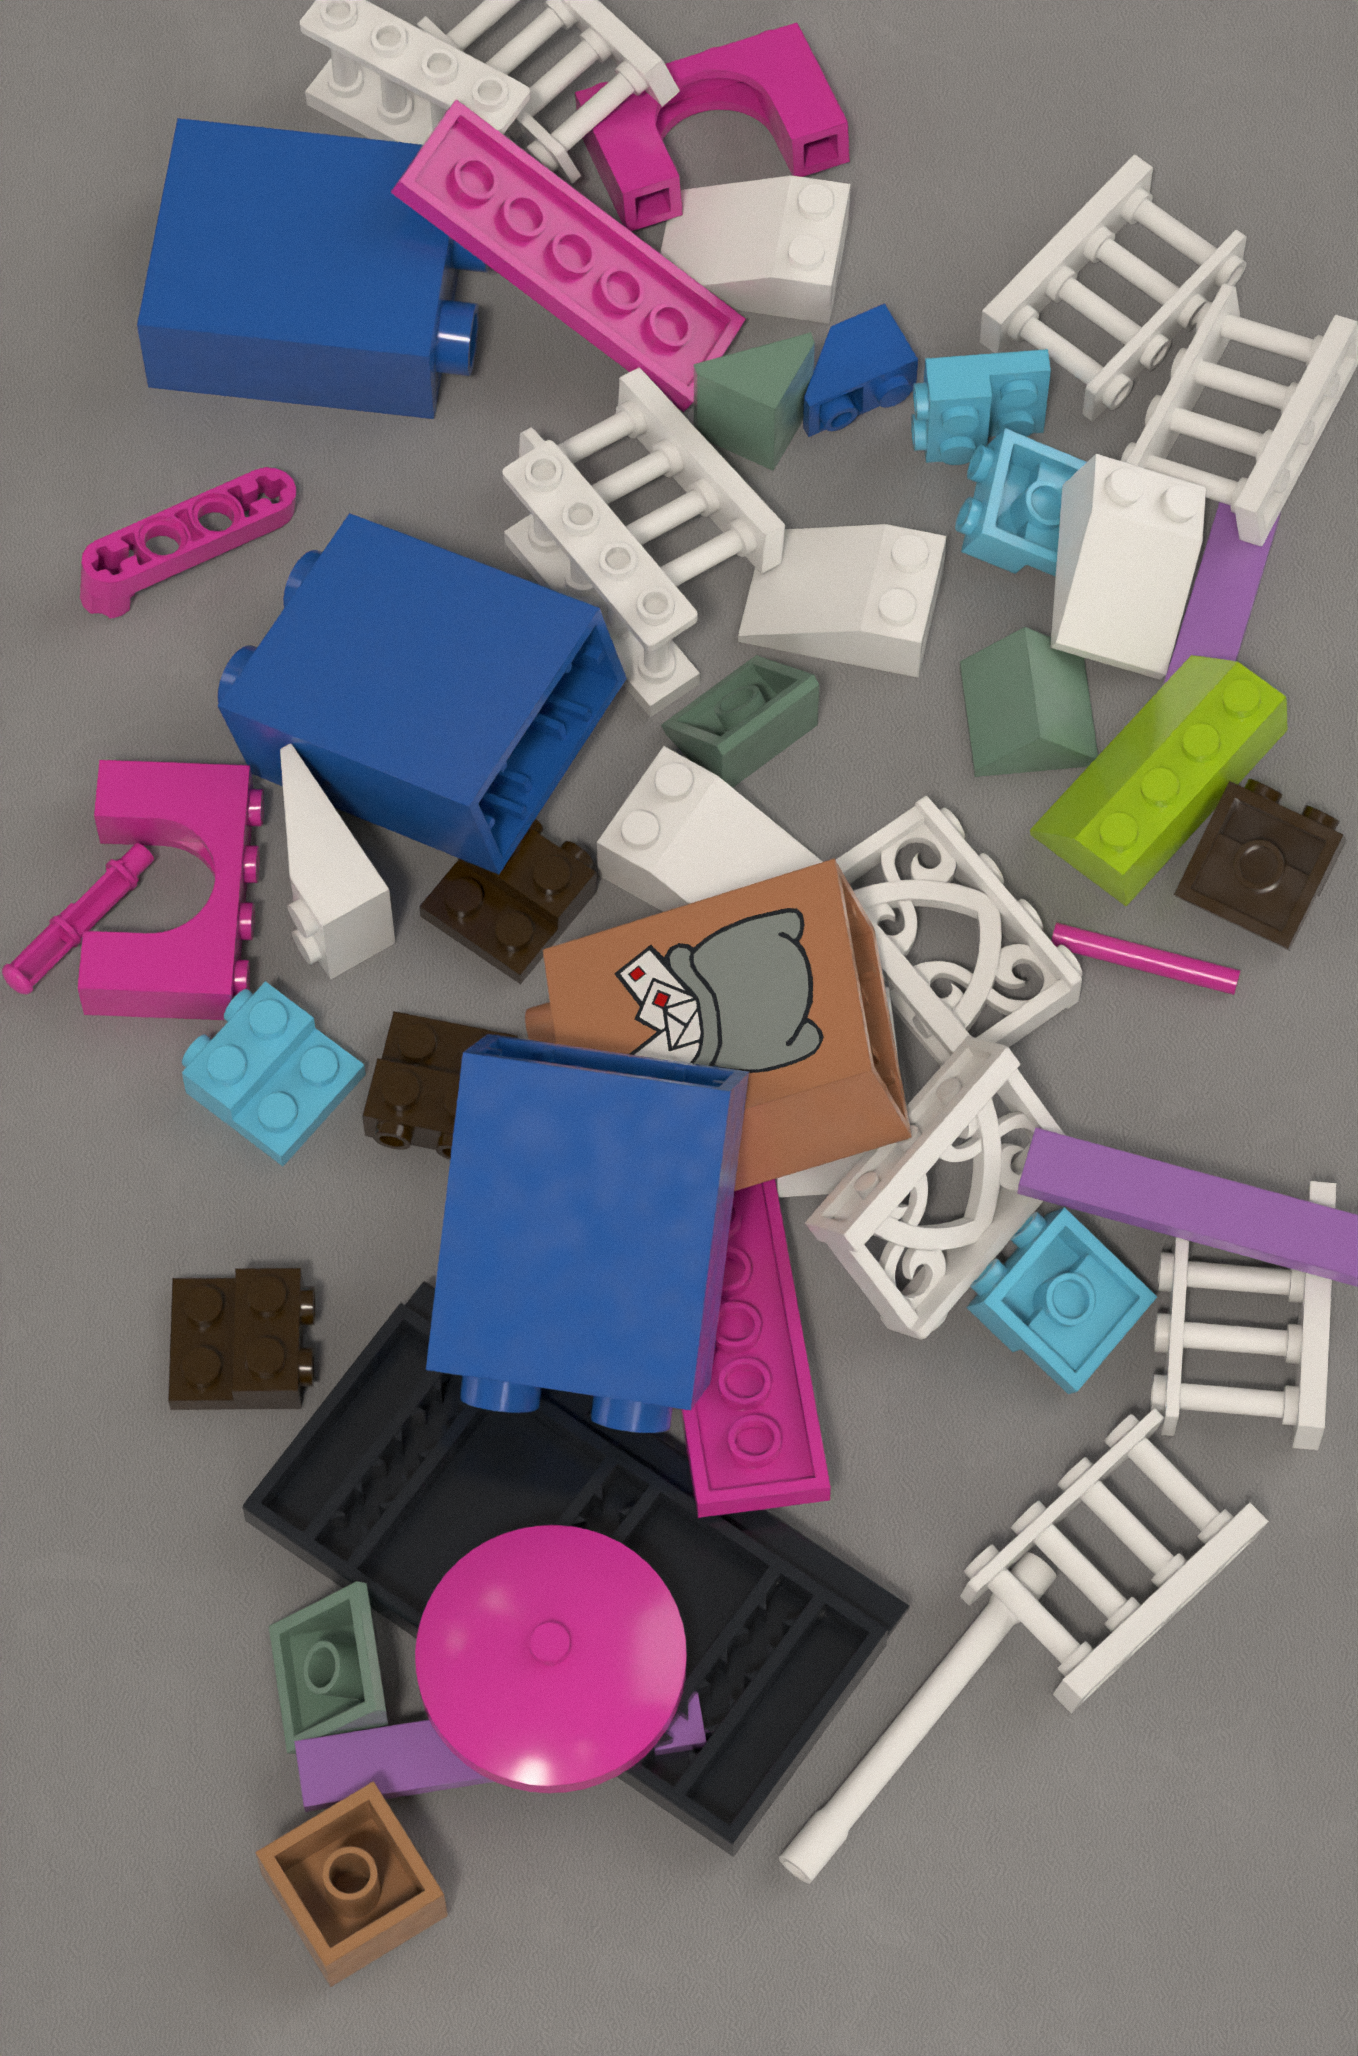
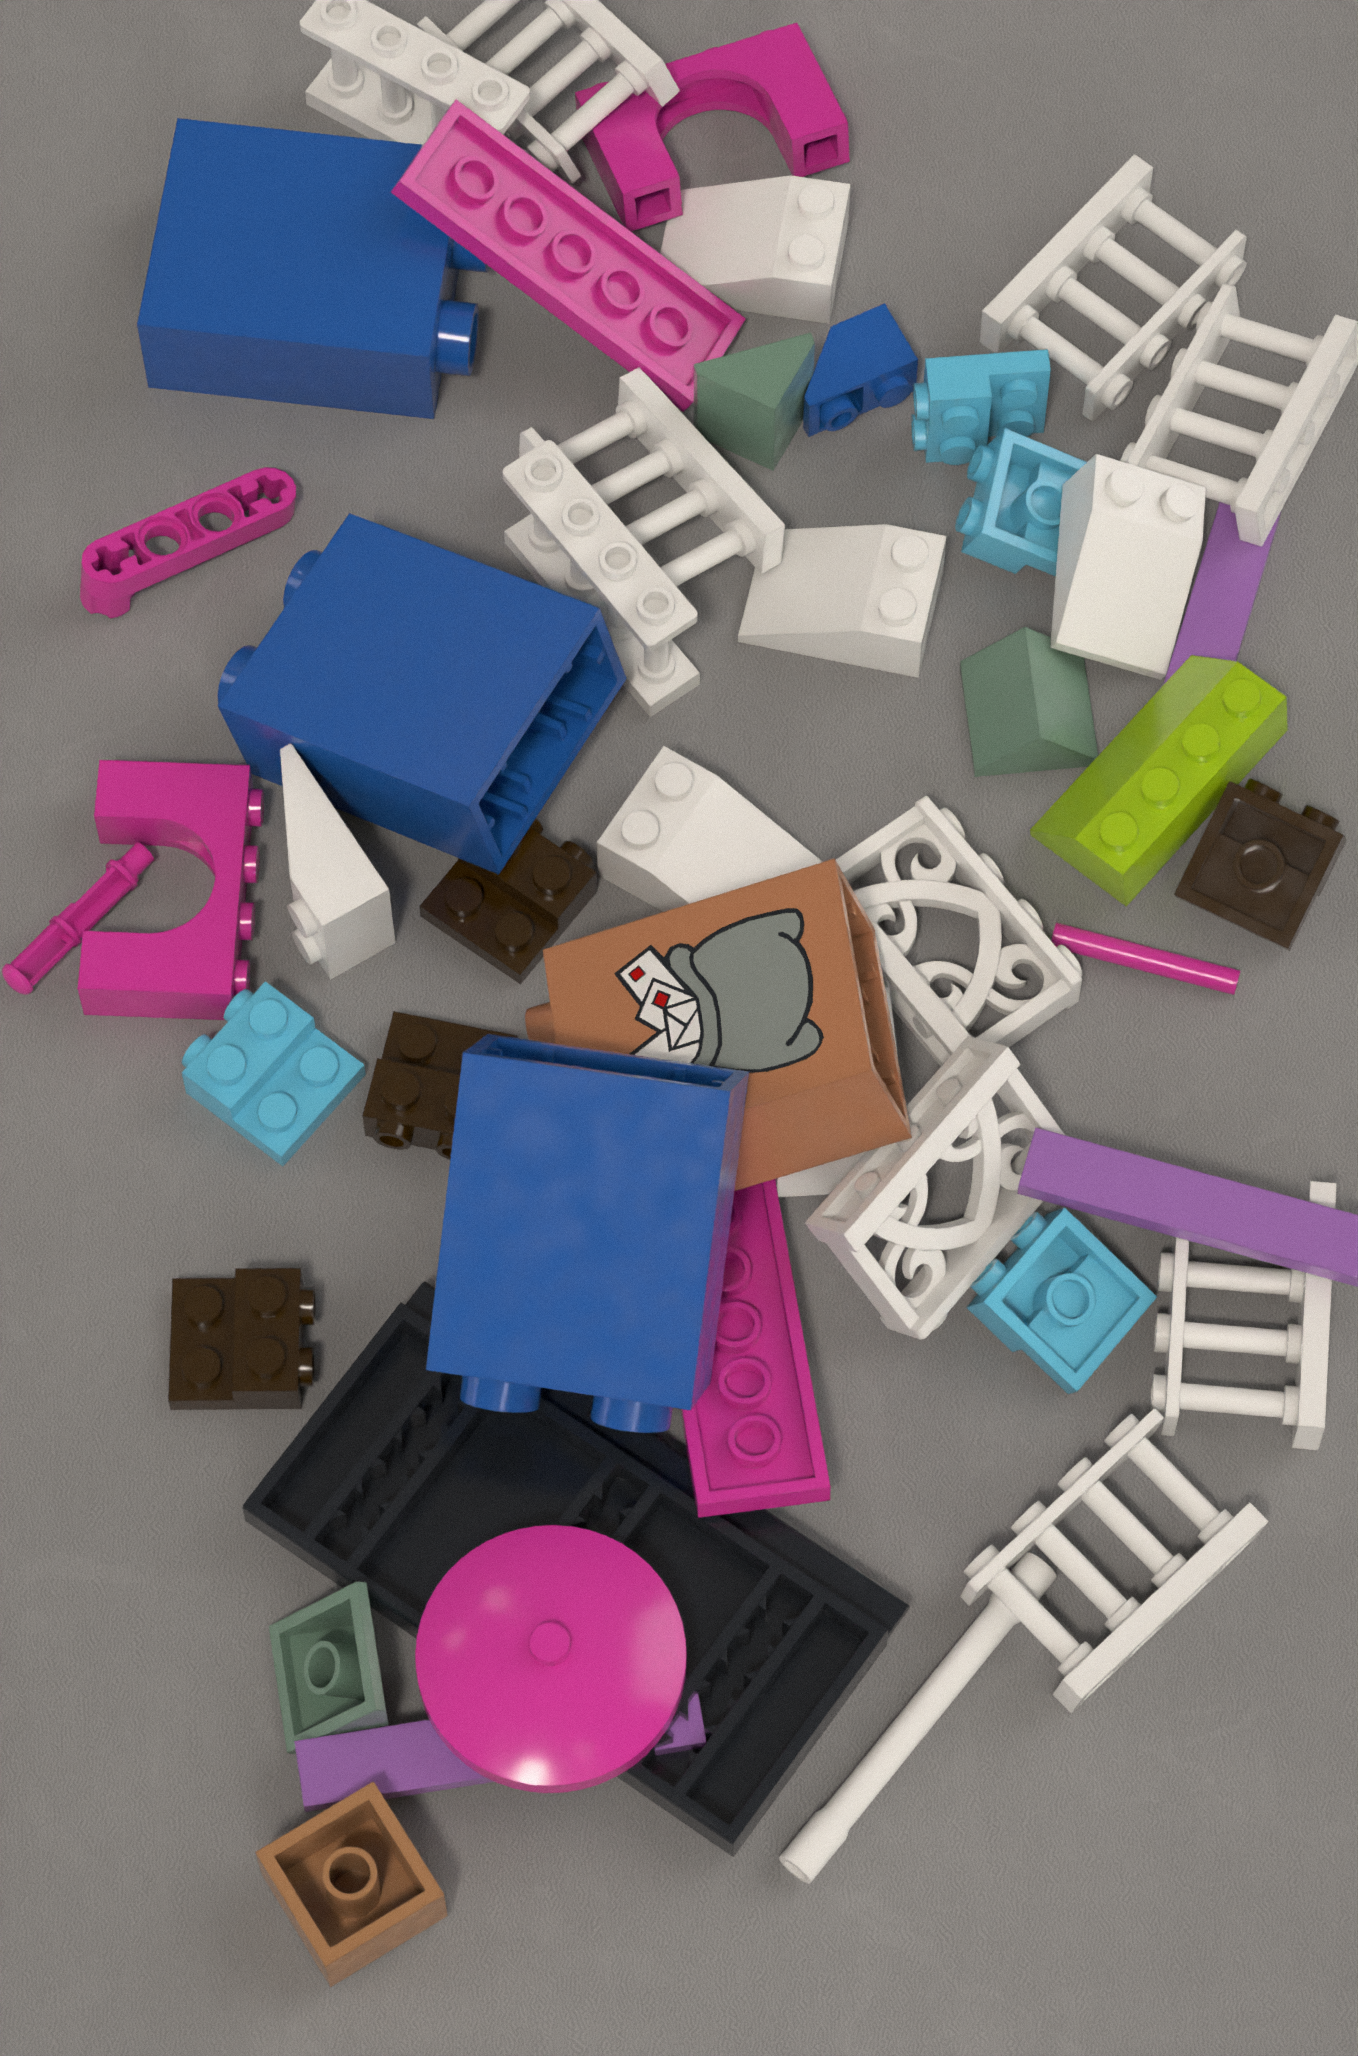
sand green slope [661,655,819,788] -> none

